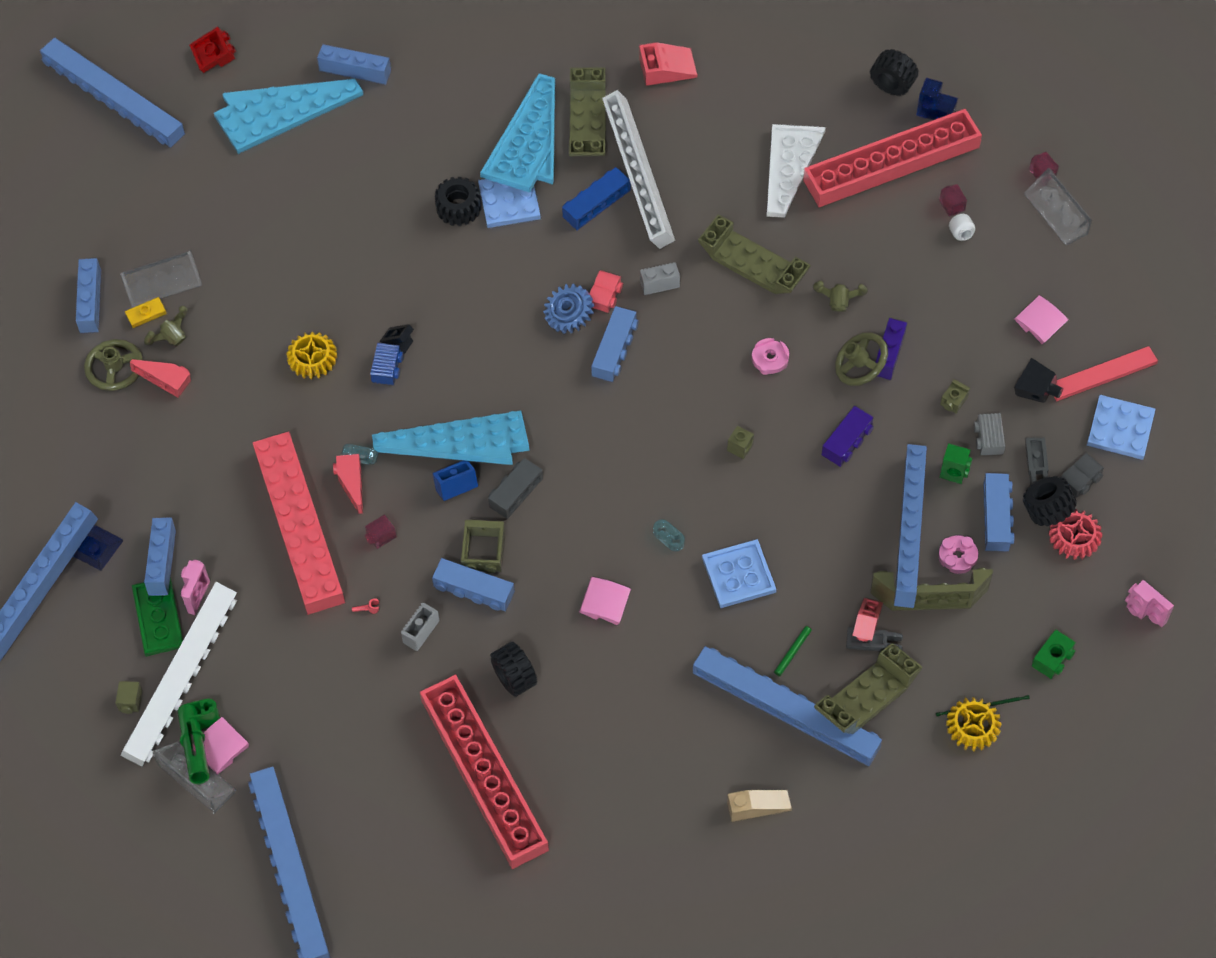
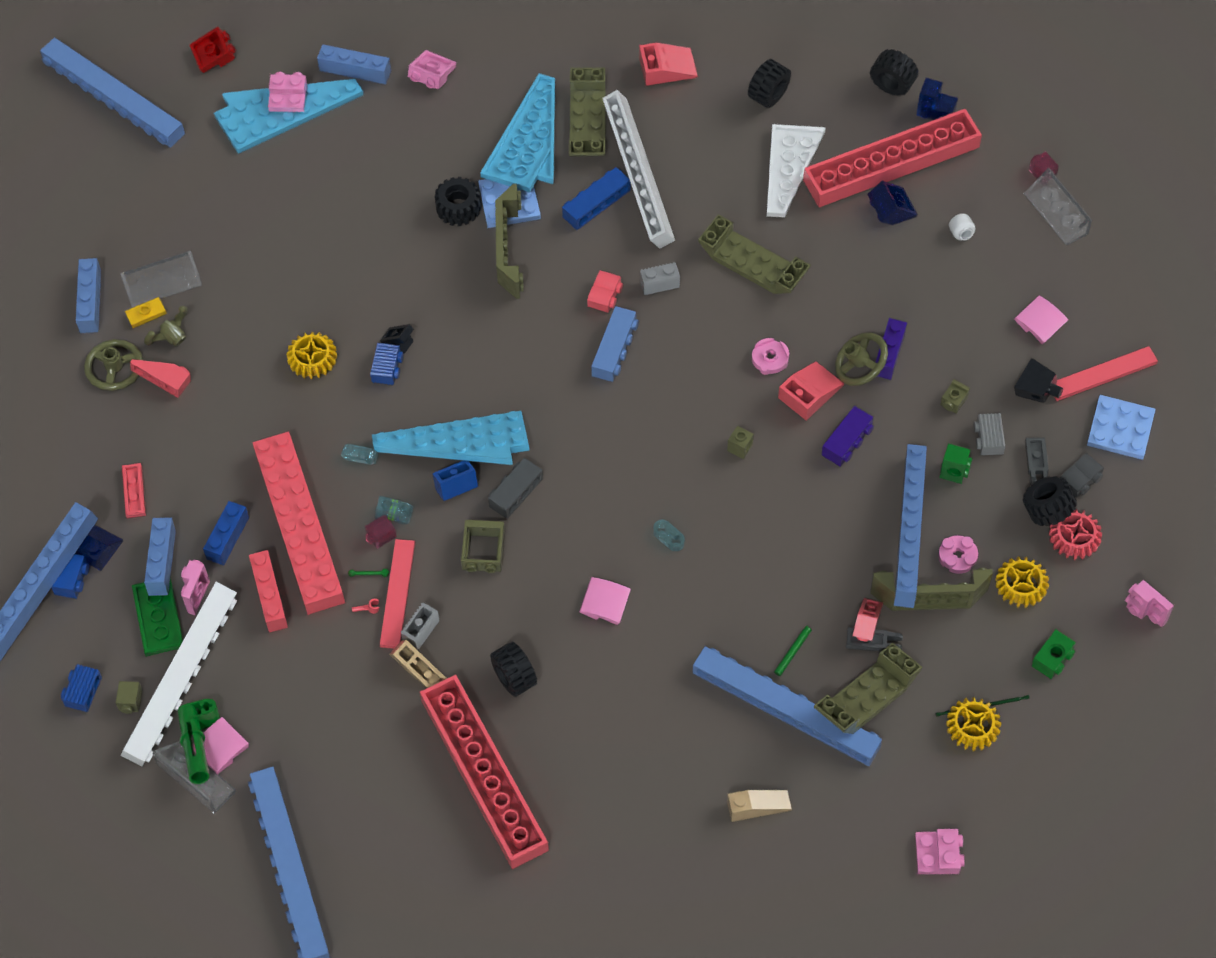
coral slope [333,454,363,514] -> none
medium blue brick [432,558,515,612] -> none
medium blue gear [543,284,594,334] -> none
light blue plate [702,539,777,608] -> none
olive piece [813,281,868,312] -> none
clear pink brick [939,184,967,216] -> none
medium blue brick [983,473,1014,551] -> none
none -> blue brick [51,554,89,599]
none -> blue brick [61,664,102,712]
none -> coral tile [122,463,146,519]
none -> blue brick [203,501,249,566]
none -> coral brick [249,550,288,633]
none -> bright pink plate [268,72,307,112]
none -> green hinge [348,569,389,577]
none -> clear light blue leg [375,496,414,524]
none -> coral tile [380,539,415,649]
none -> tan slope [389,640,447,688]
none -> bright pink plate [408,50,456,89]
none -> olive slope [495,184,523,299]
none -> black tyre [748,59,791,108]
none -> coral slope [778,362,844,421]
none -> clear blue slope [867,181,918,225]
none -> bright pink plate [915,829,964,874]
none -> yellow gear [995,556,1049,608]

